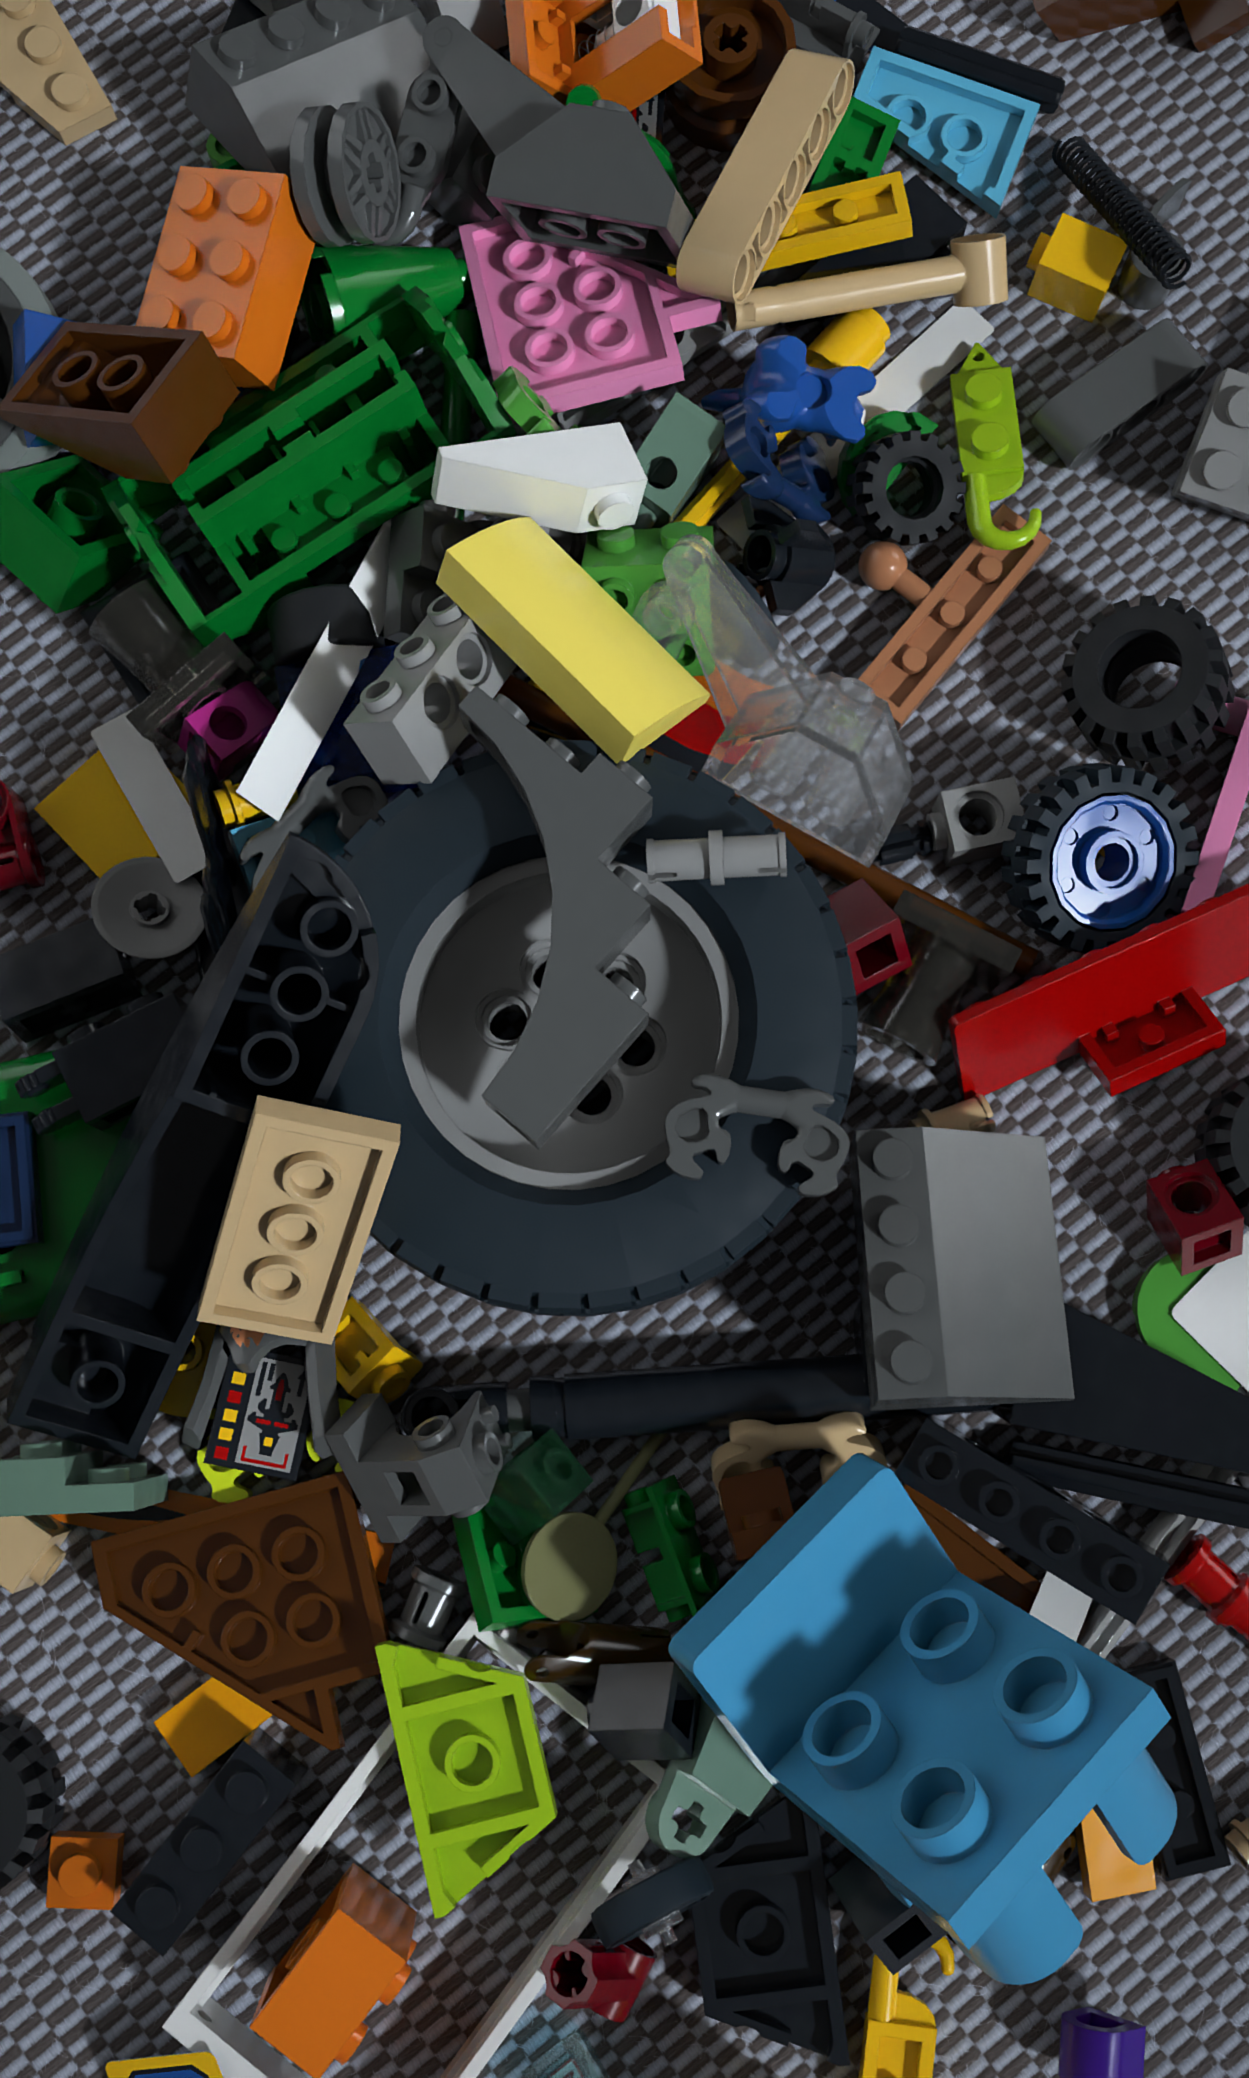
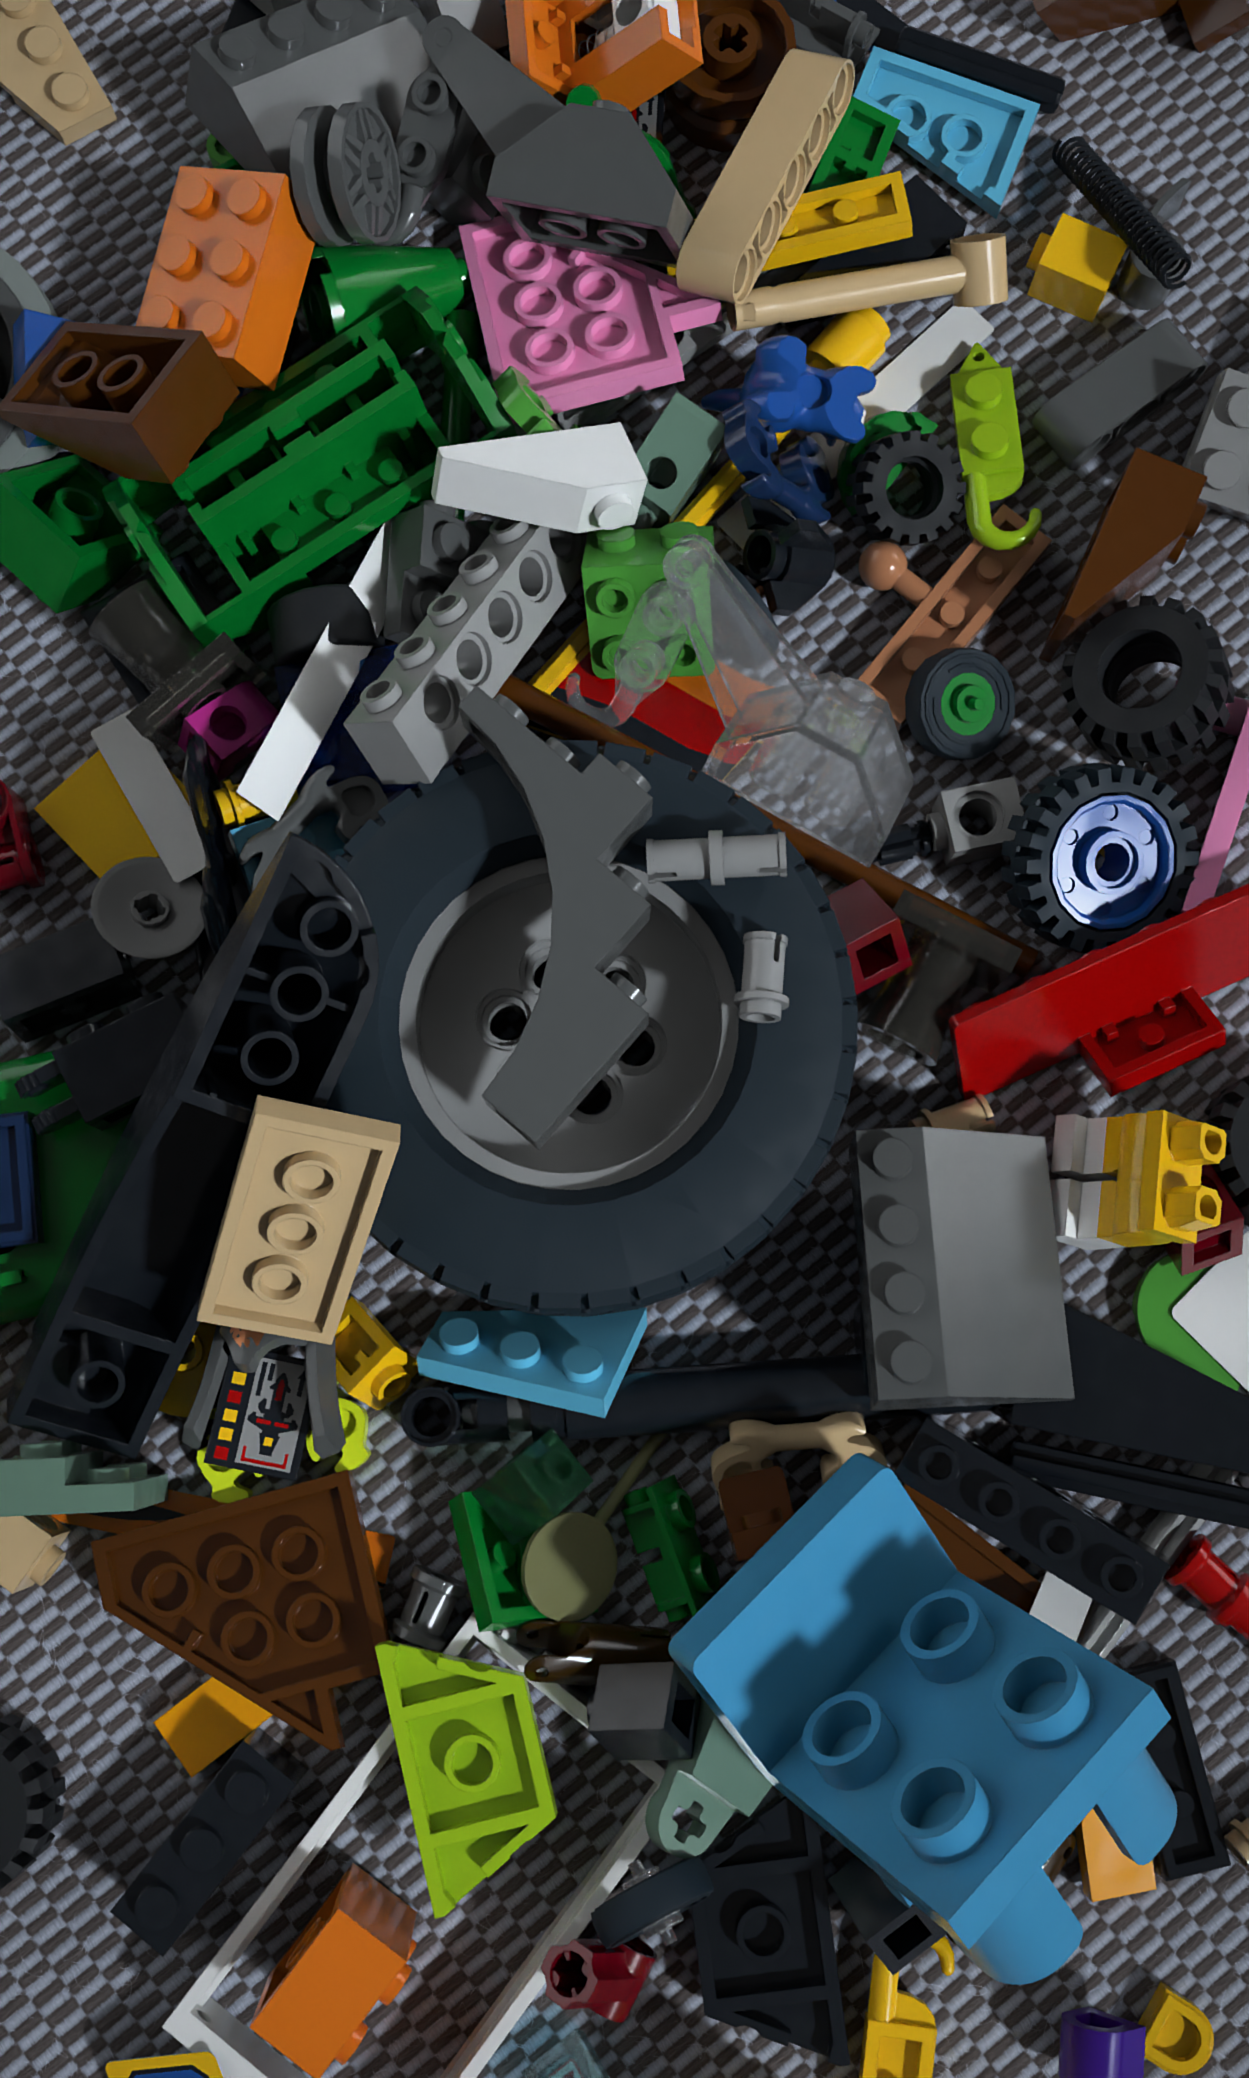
orange plate [45,1831,125,1910] -> none
dark grey tile [324,1391,513,1543] -> none
light yellow slope [436,517,711,764] -> none
dark grey helmet [664,1073,850,1197] -> none
none -> medium azure wing [416,1307,647,1418]
none -> light grey pin [733,931,789,1023]
none -> black wheel [905,648,1015,760]
none -> reddish brown slope [1039,447,1208,663]
none -> yellow hips [1050,1110,1227,1250]
none -> yellow tile [1138,1981,1214,2075]

